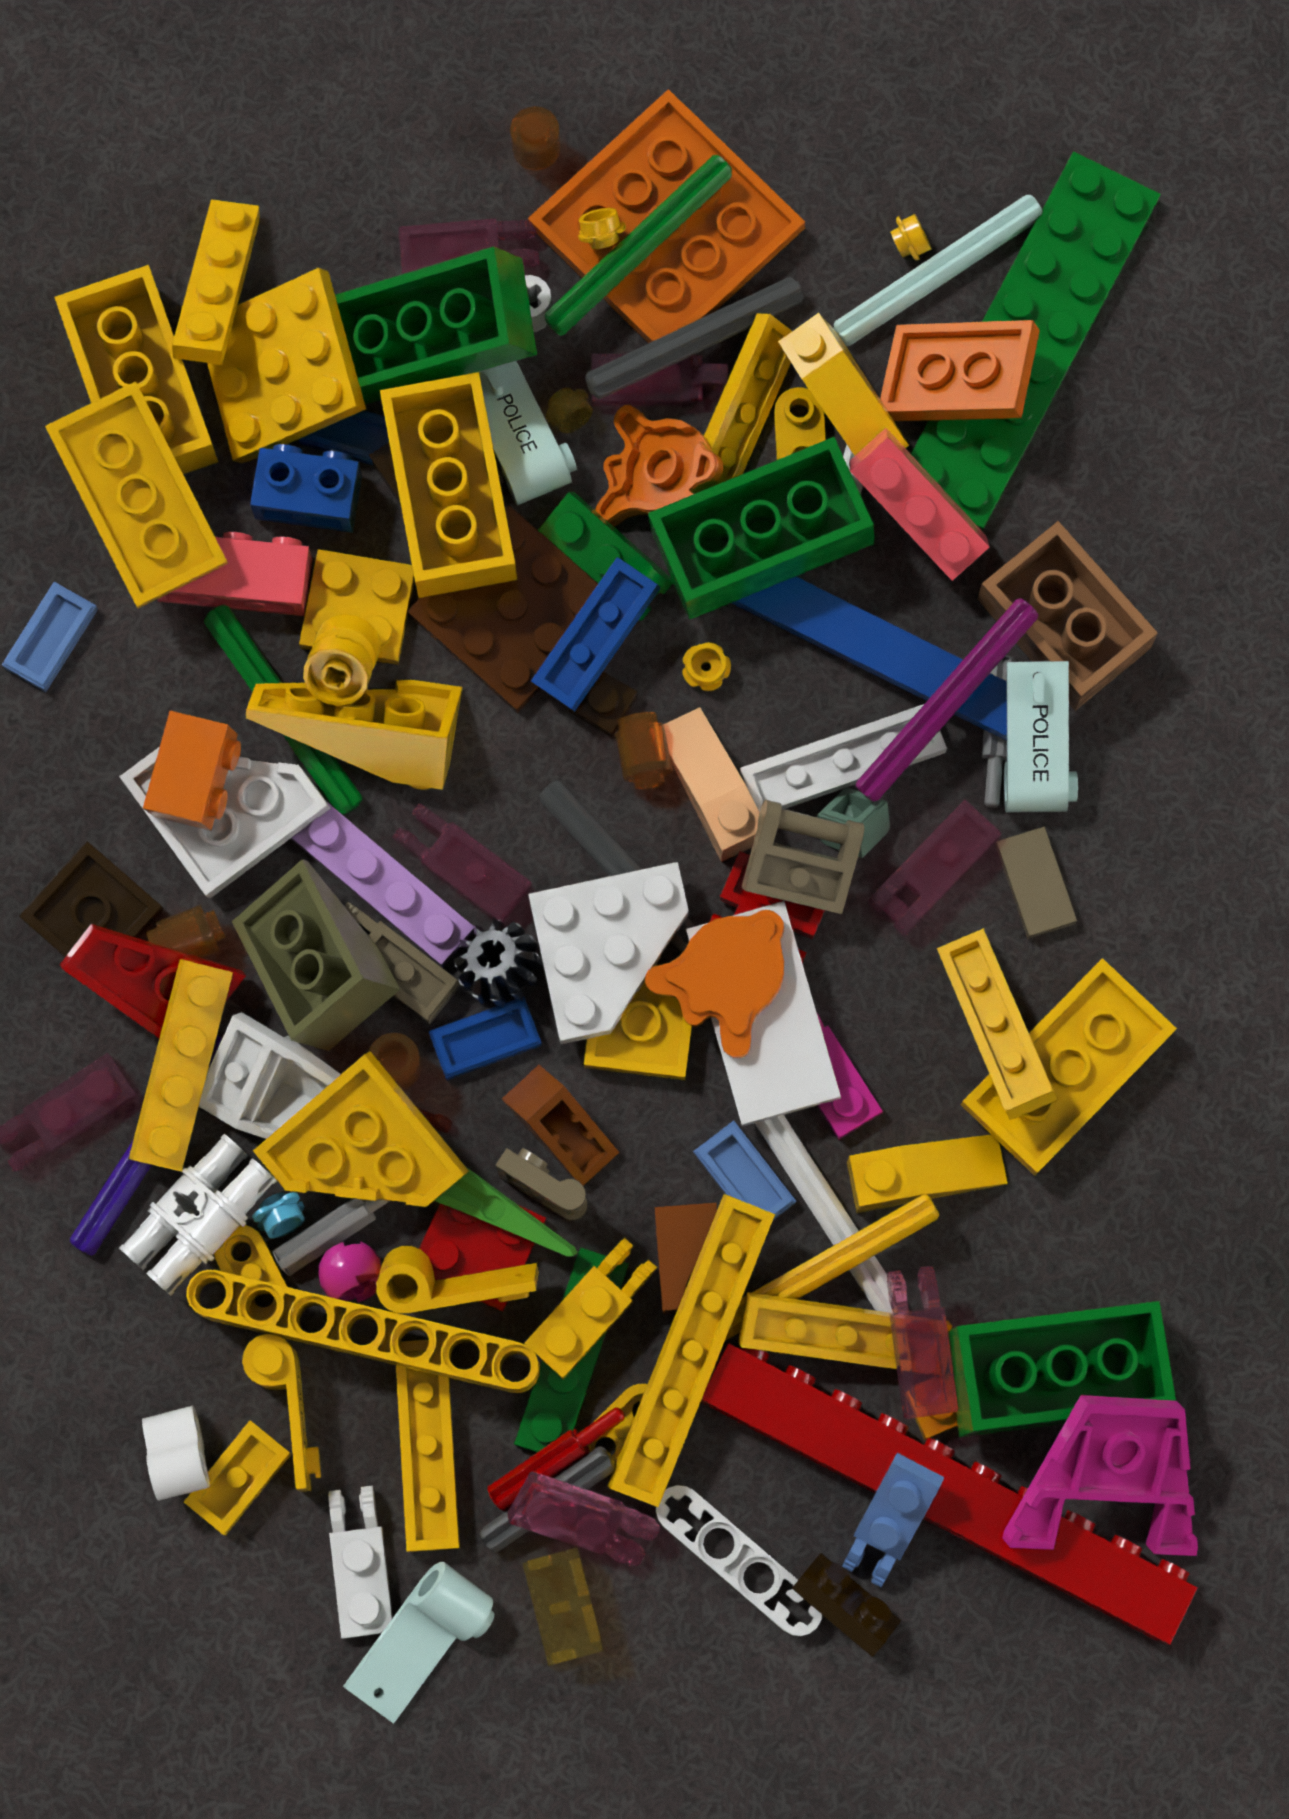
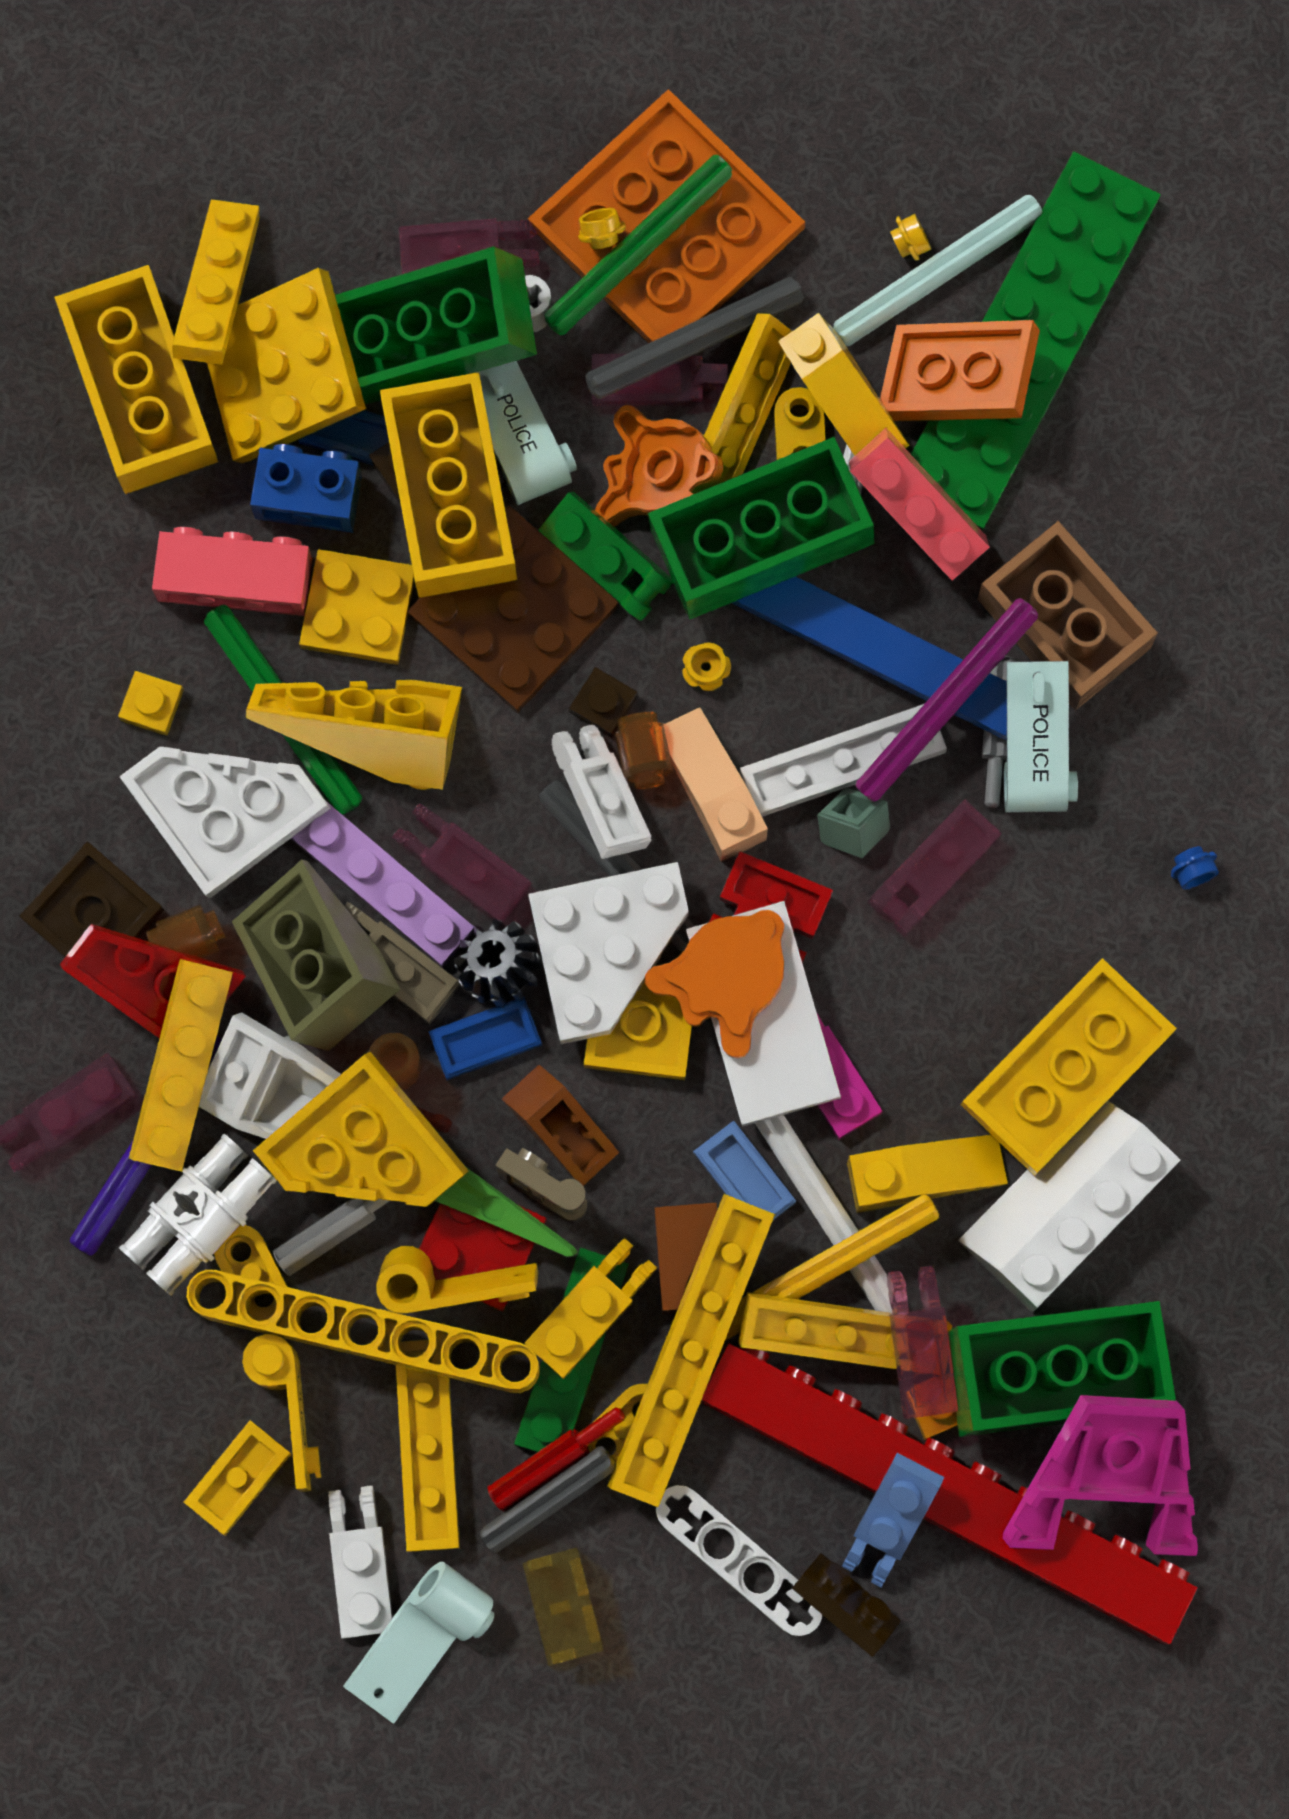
medium blue tile [2,582,98,693] -> none
yellow plate [45,381,228,609] -> none
white axle [142,1405,210,1501] -> none
orange brick [143,711,241,831] -> none
medium azure plate [252,1192,305,1238] -> none
yellow wheel [303,614,381,706] -> none
dark pink piece [318,1242,382,1302] -> none
clear pink hinge [507,1471,660,1567] -> none
clear orange brick [510,106,561,170] -> none
blue plate [531,557,660,712] -> none
clear yellow plate [546,388,593,433] -> none
dark tan plate [741,800,864,914] -> none
yellow plate [937,928,1057,1120] -> none
dark tan tile [995,826,1077,939] -> none
none -> yellow plate [118,671,184,736]
none -> white hinge [551,725,651,859]
none -> white slope [958,1101,1180,1313]
none -> blue plate [1171,846,1219,890]

